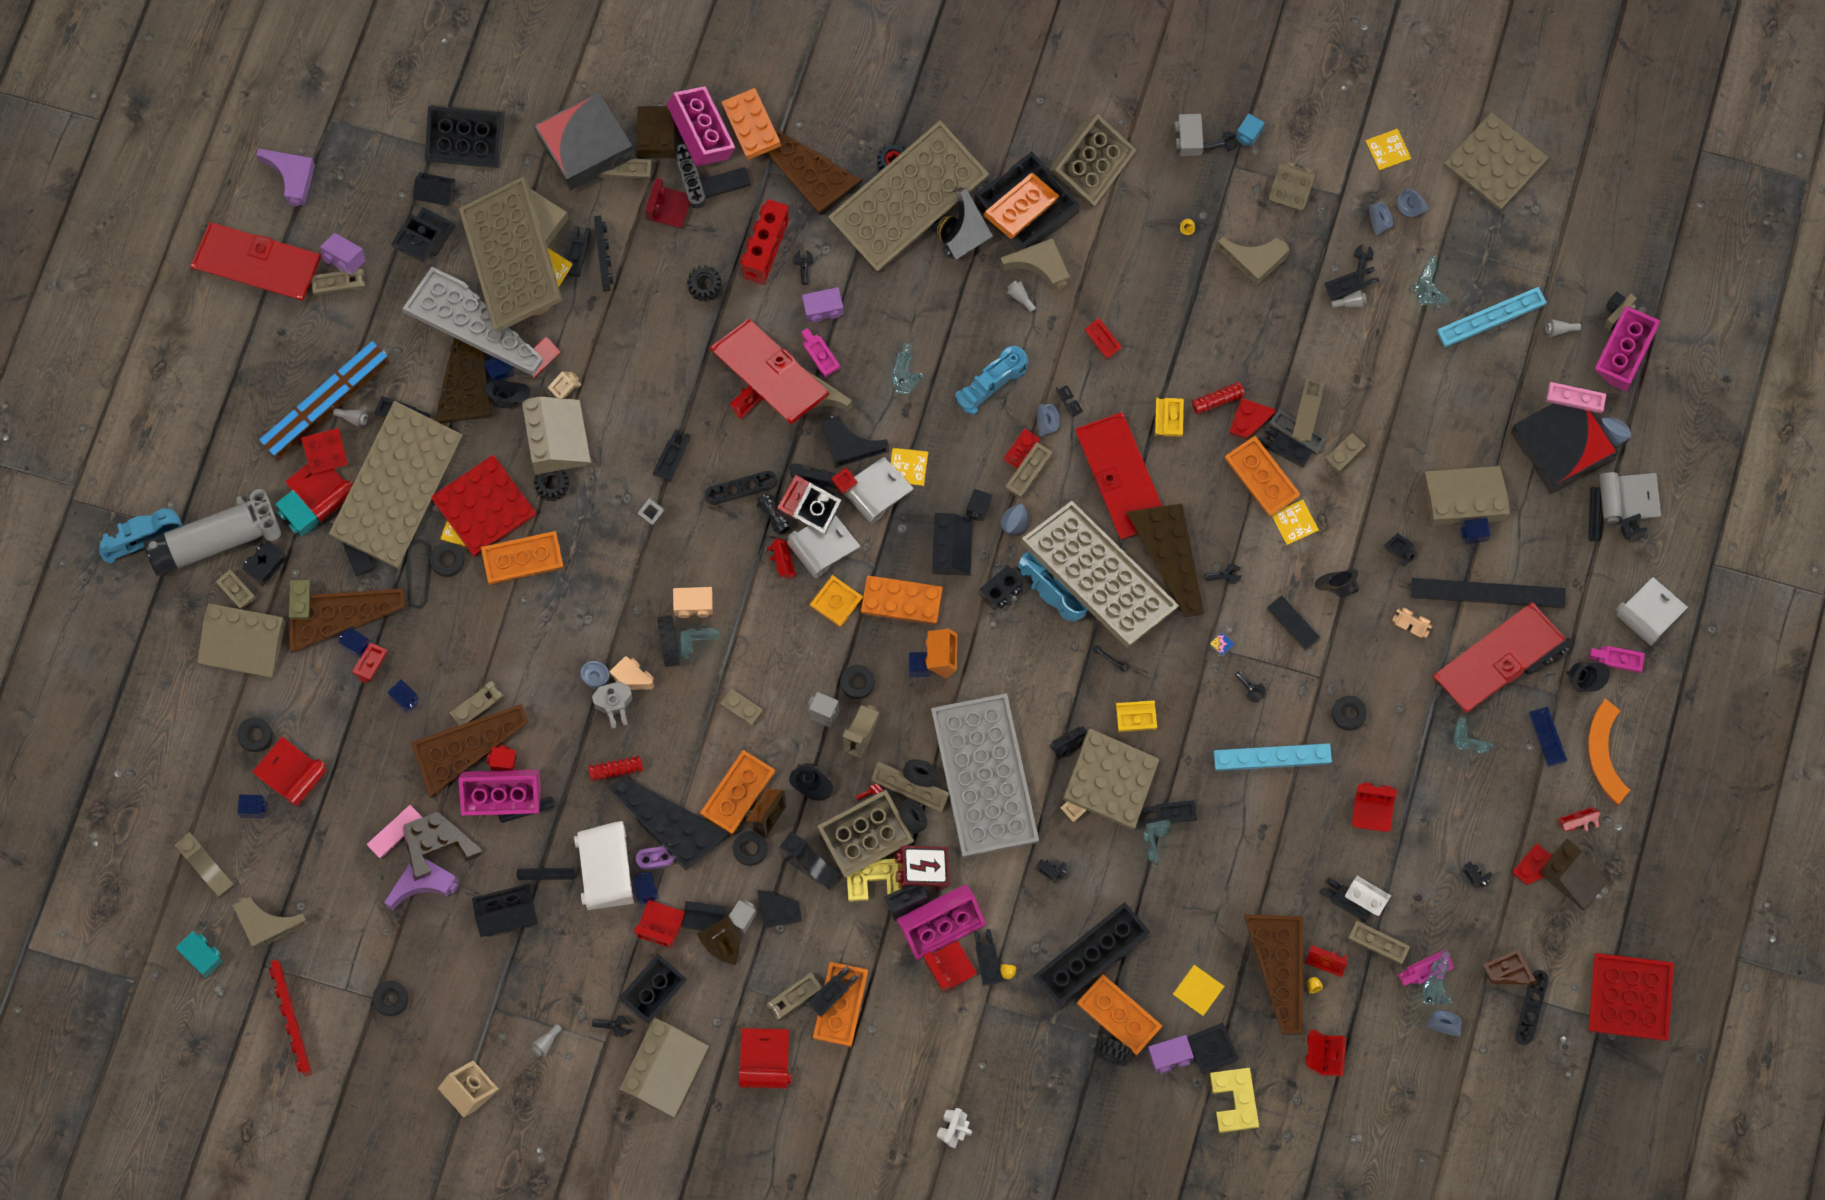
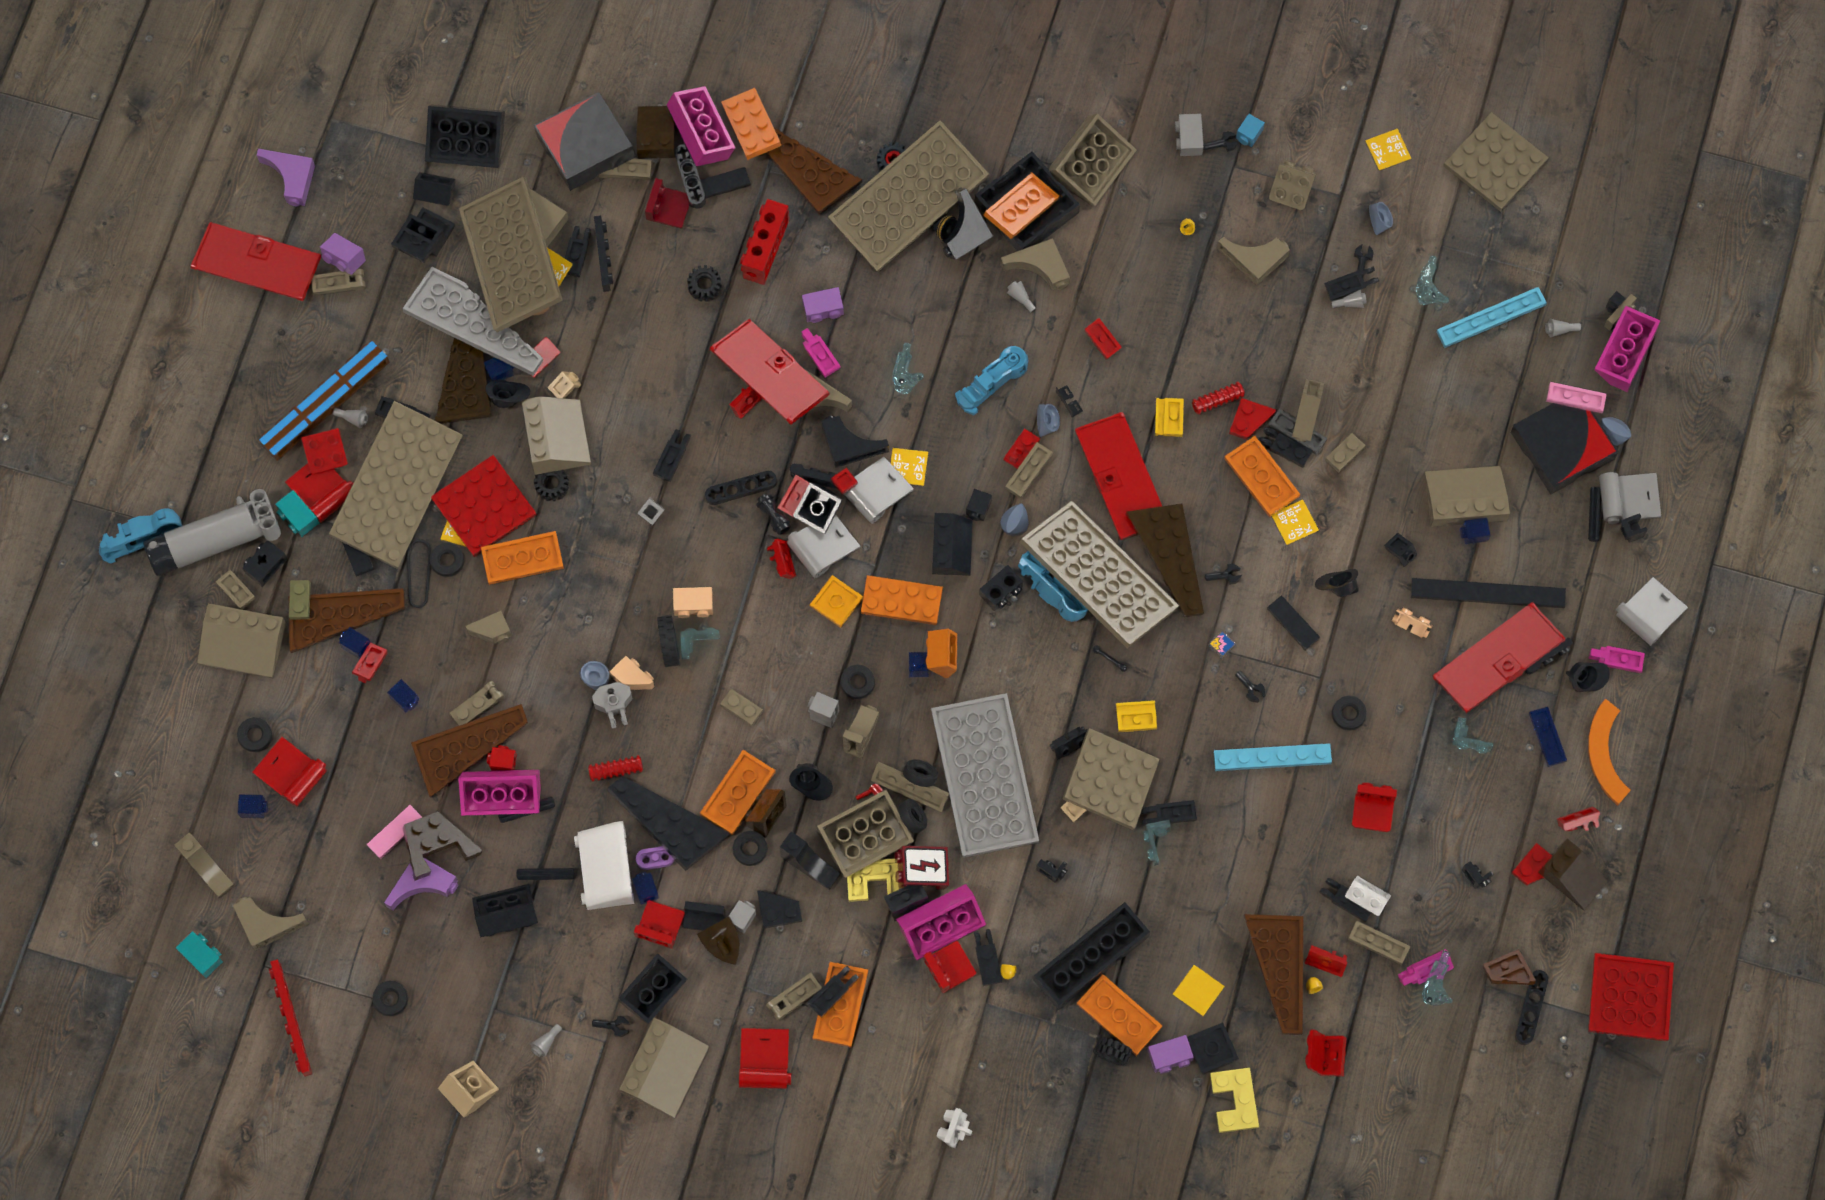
black bar [794,250,813,285] -> none
sand blue piece [1397,188,1429,217] -> none
sand blue piece [1426,1010,1462,1036] -> none
none -> dark tan slope [466,611,512,644]

